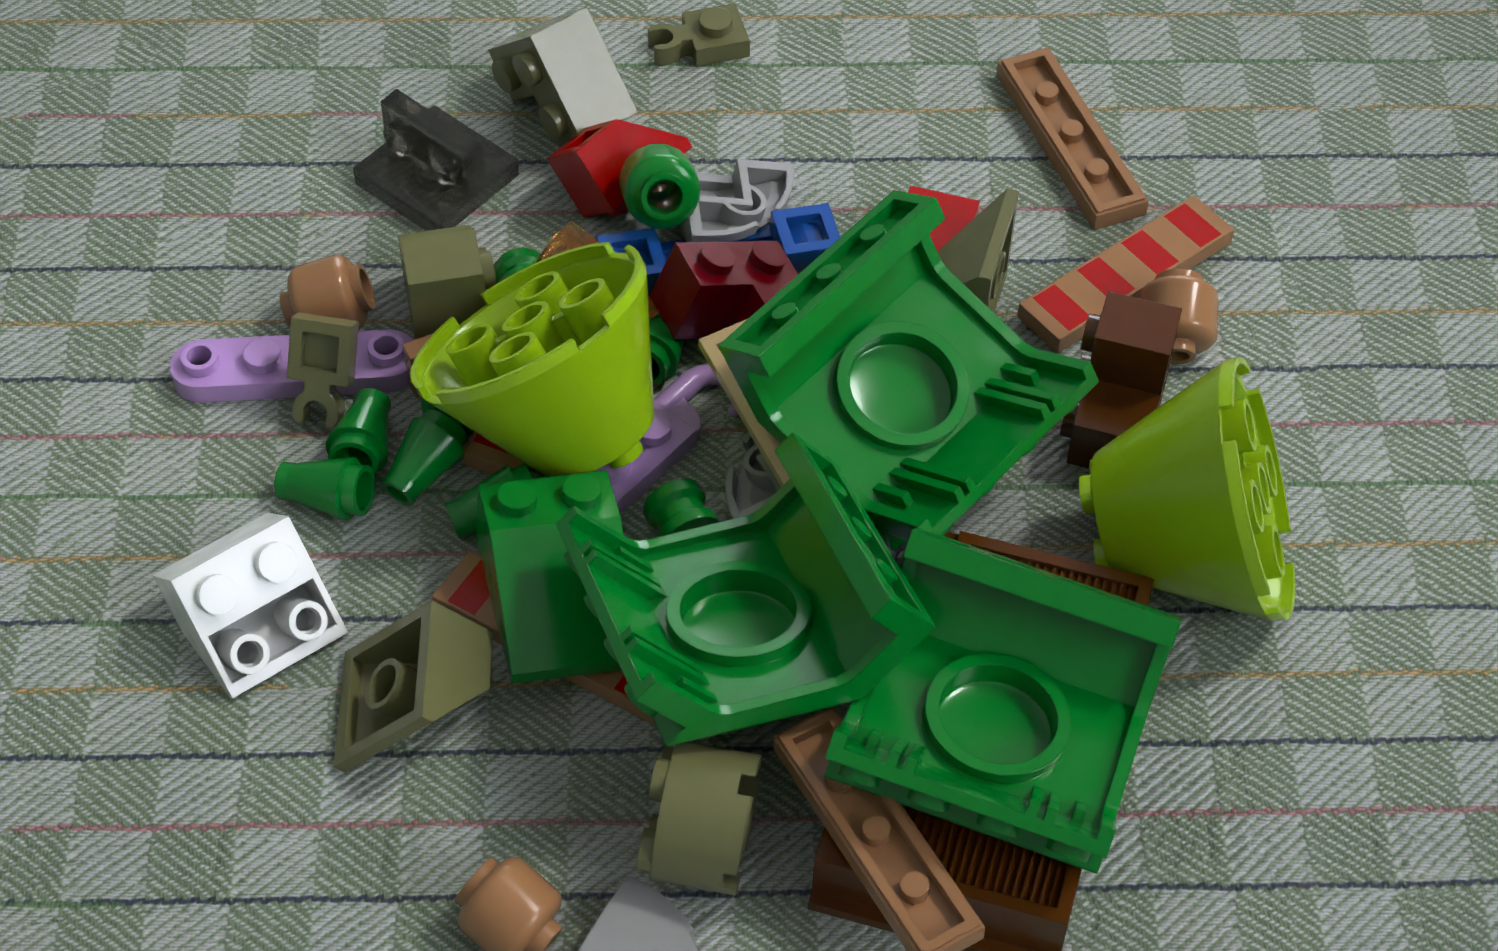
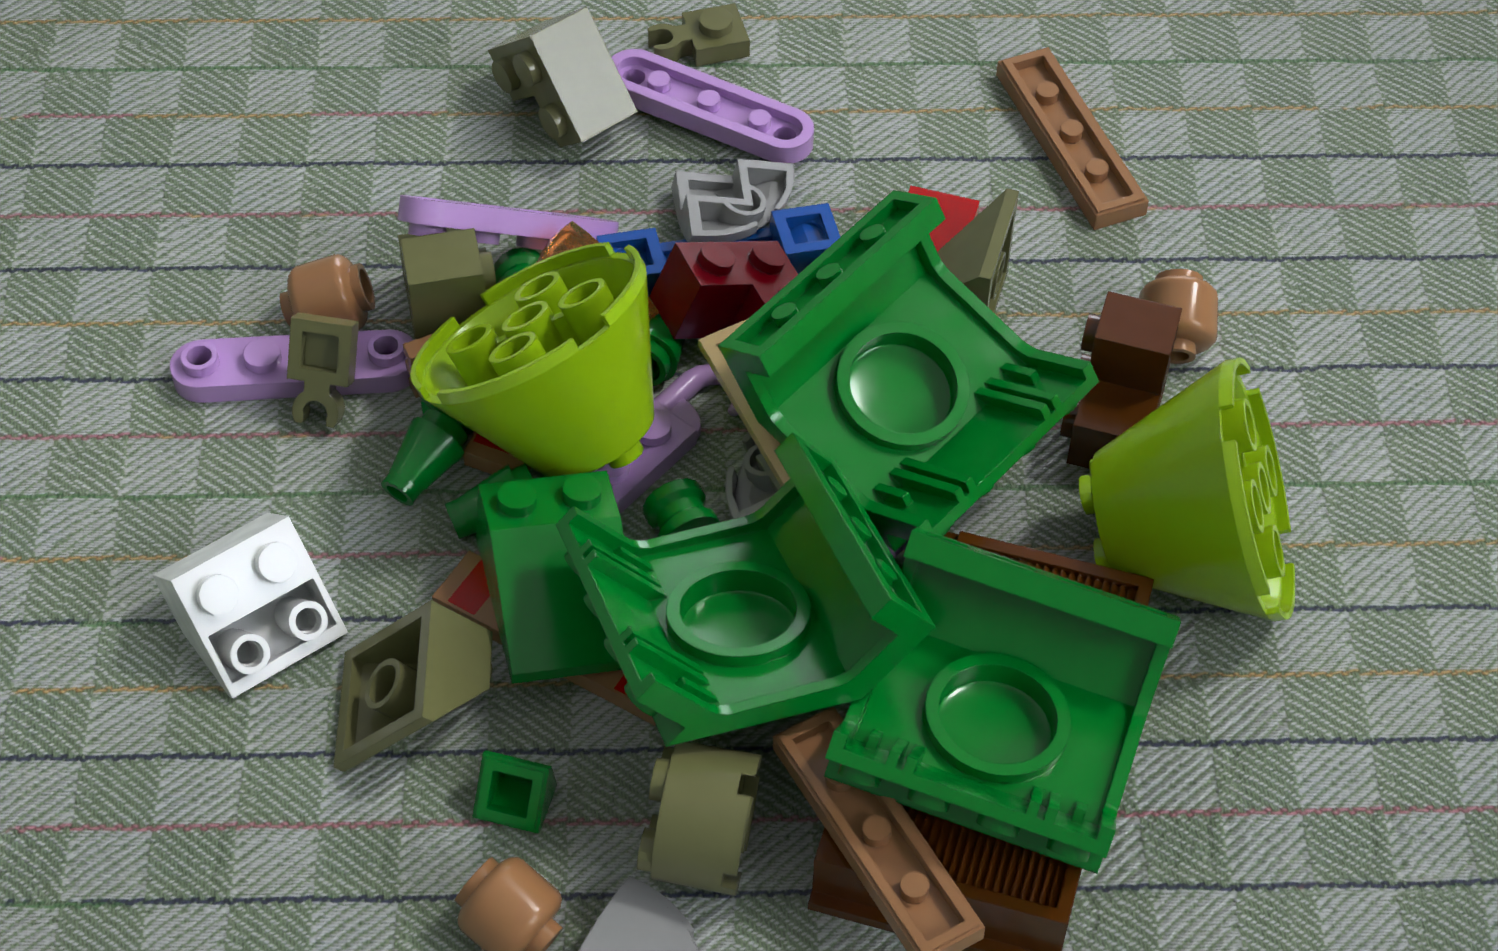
green cone [274,457,375,521] -> none
green cone [326,388,391,474] -> none
clear smoke bracket [353,89,519,231] -> none
red slope [546,119,692,218] -> none
green head [619,144,701,229] -> none
medium nougat tile [1017,195,1235,354] -> none
none -> lavender plate [397,195,619,251]
none -> green slope [472,750,557,834]
none -> lavender plate [612,49,814,163]

